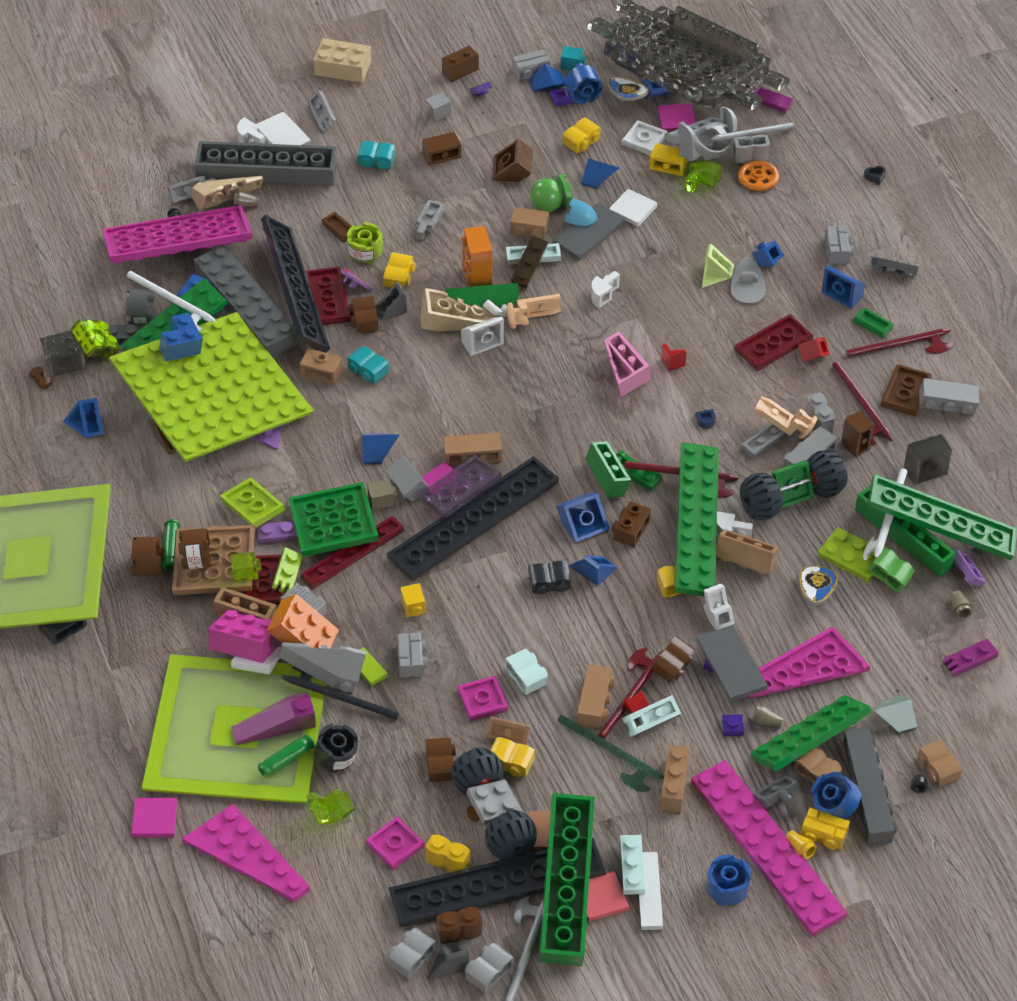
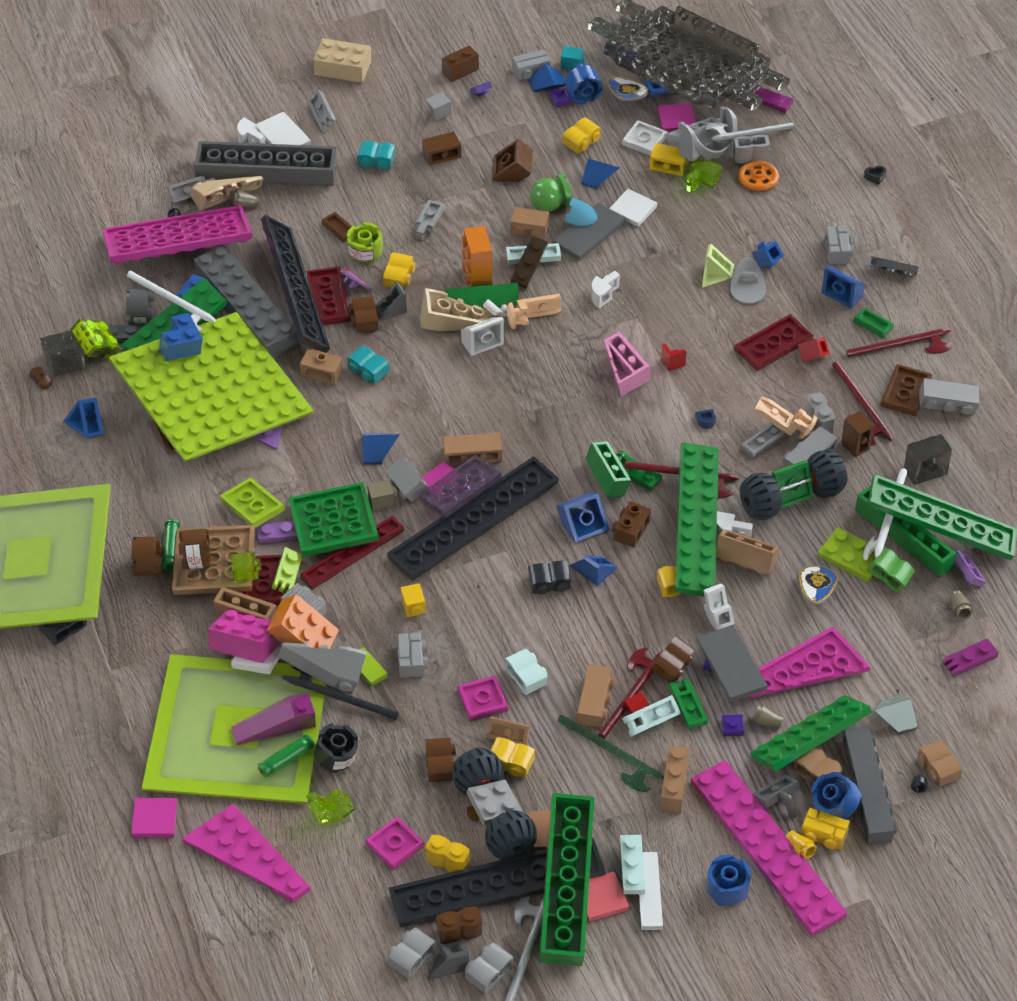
none -> green plate [668,678,708,730]

